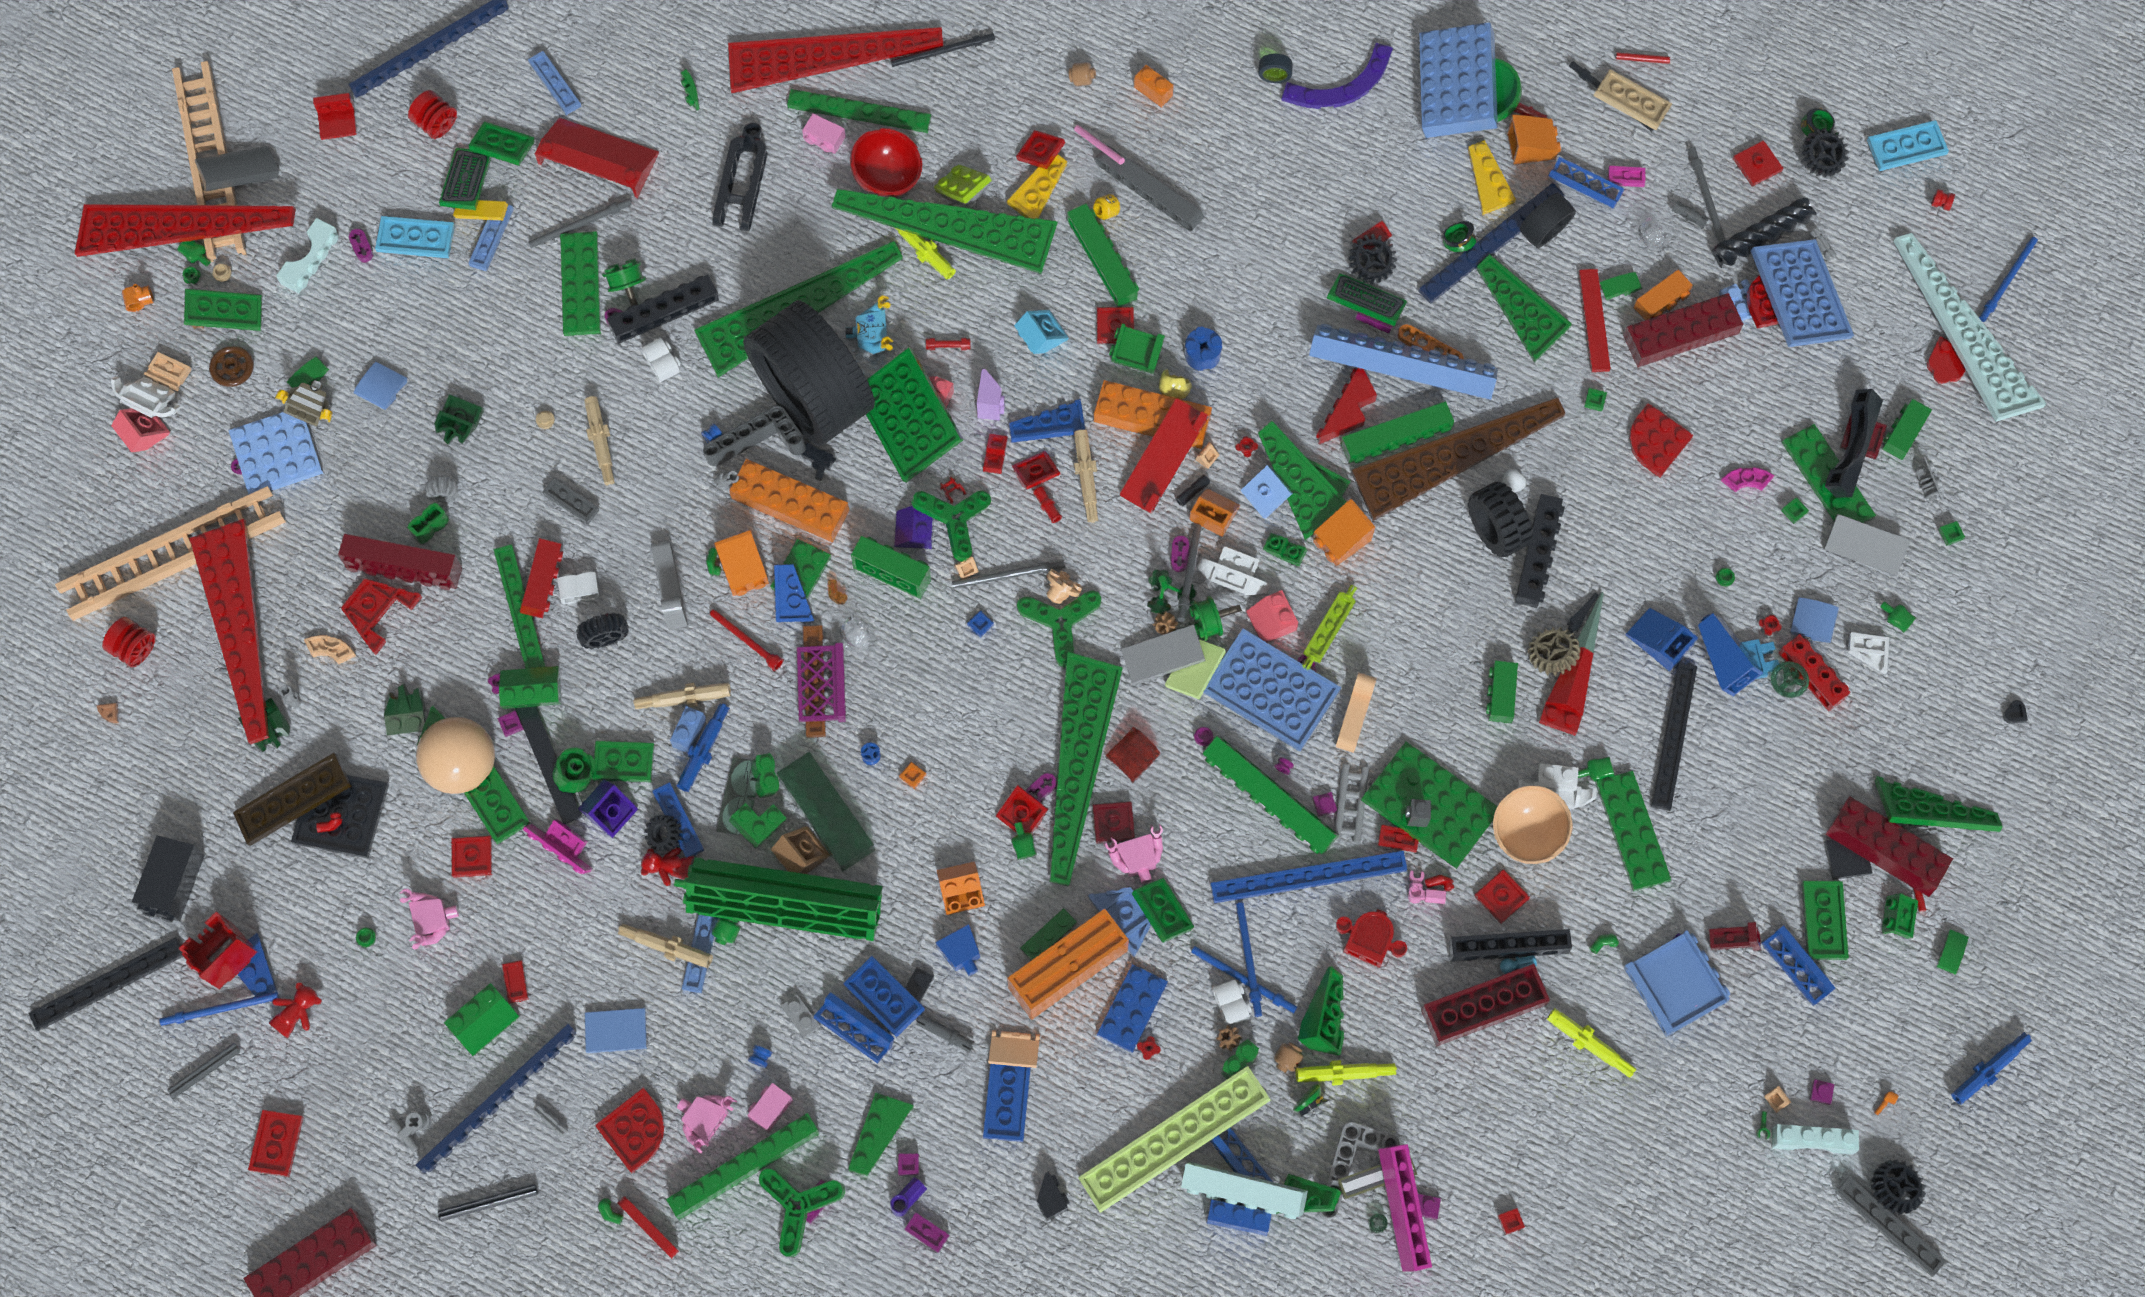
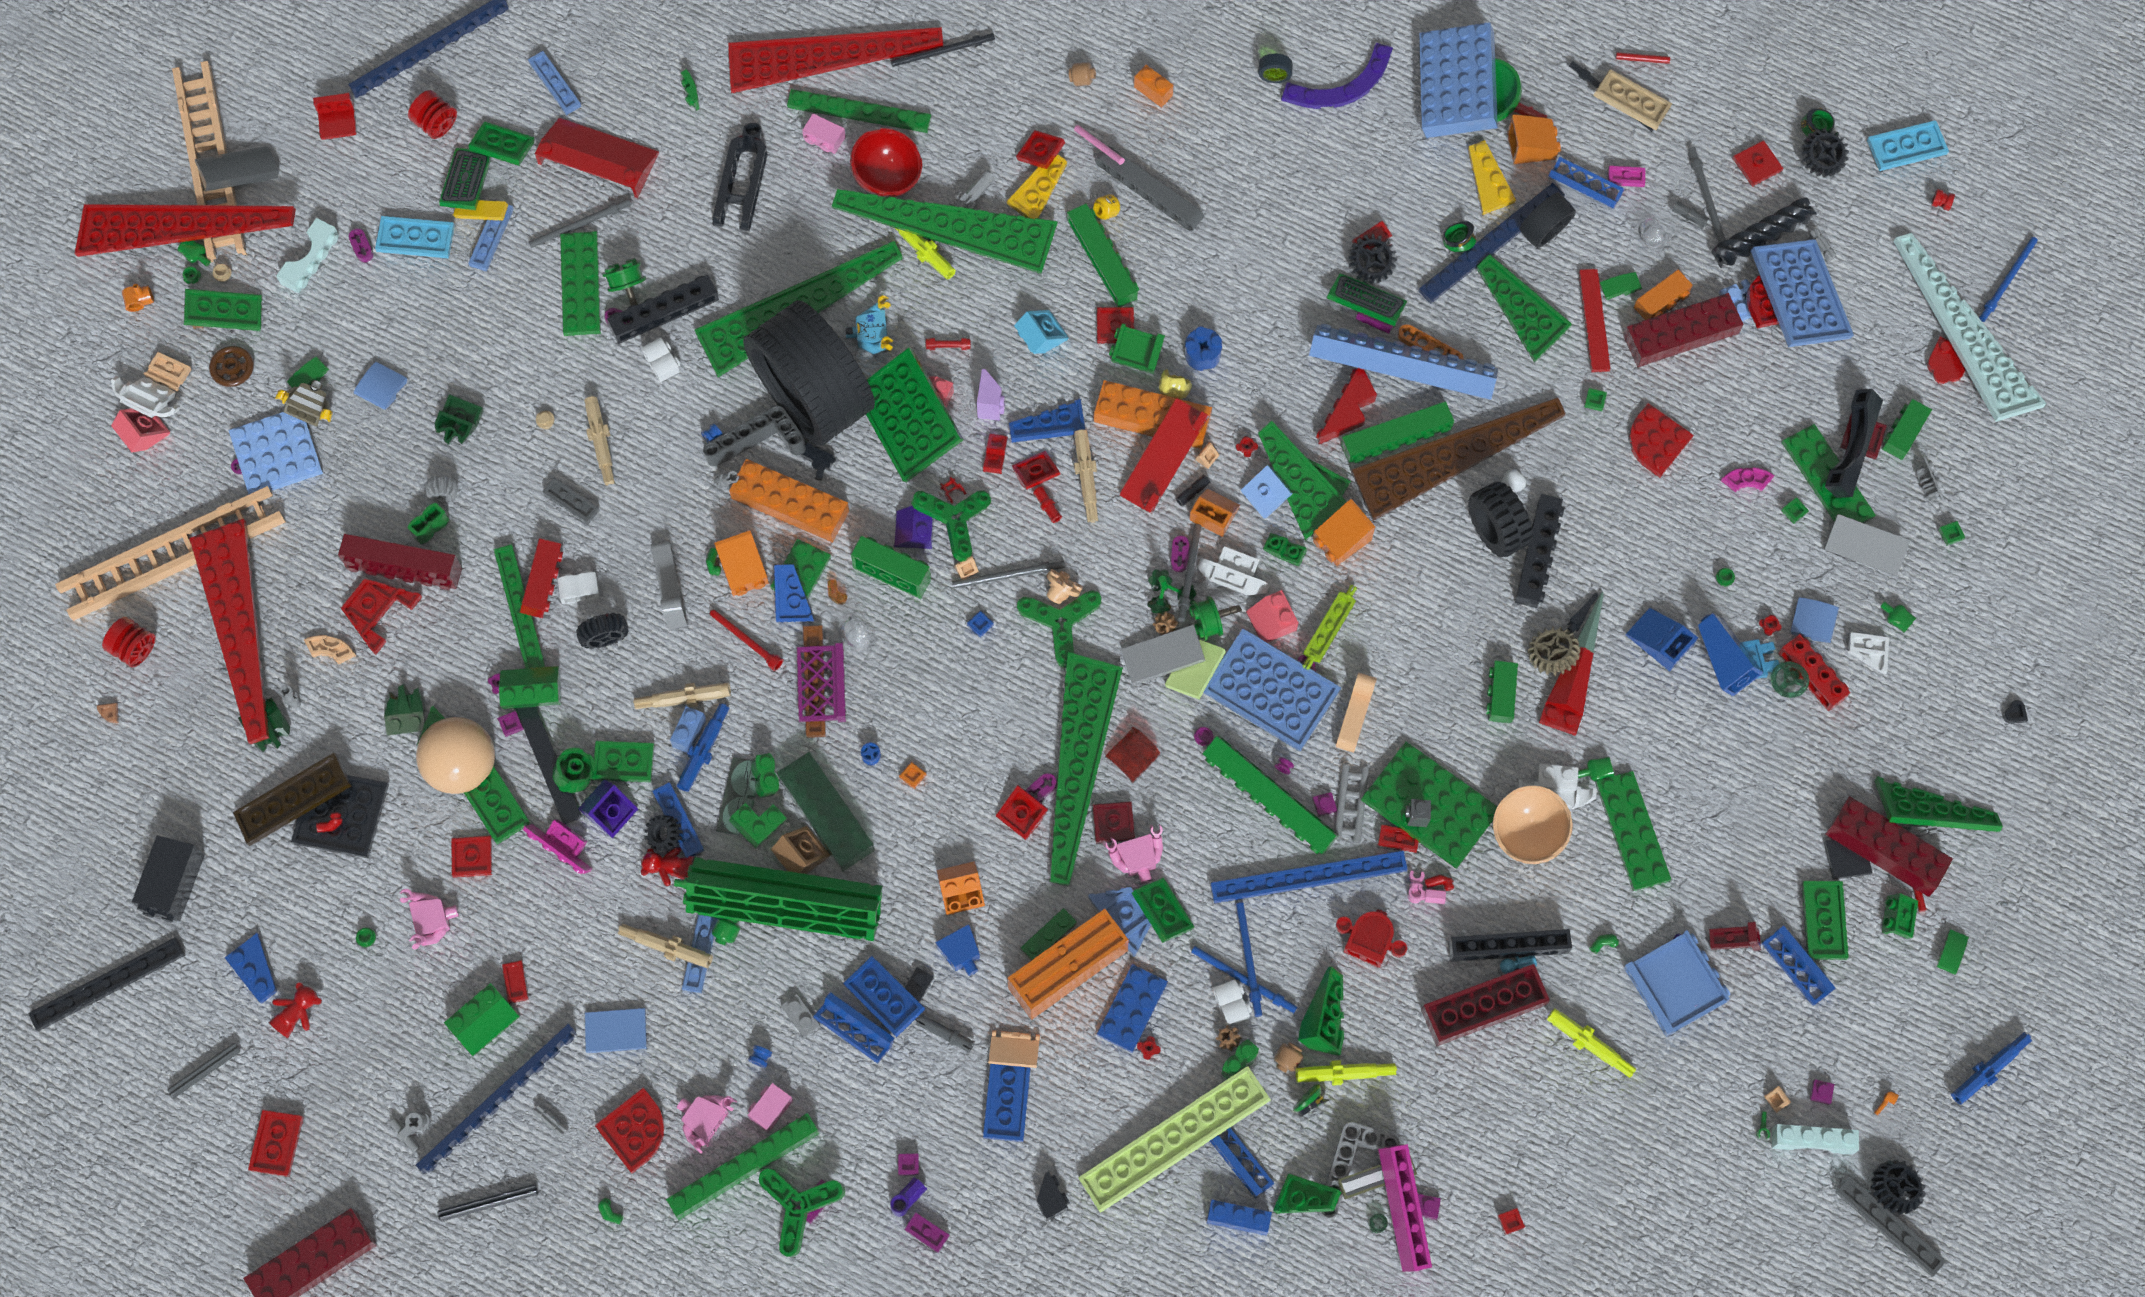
blue bar [159,992,280,1026] -> none
red piece [179,912,258,990] -> none
red beam [617,1196,679,1259] -> none
green wing [848,1093,914,1177] -> none
lime plate [934,164,992,204] -> none
green piece [1011,822,1037,860] -> none
light aqua brick [1181,1162,1308,1219] -> none
red tile [1474,869,1530,924] -> none
black tile [1651,662,1697,811] -> none

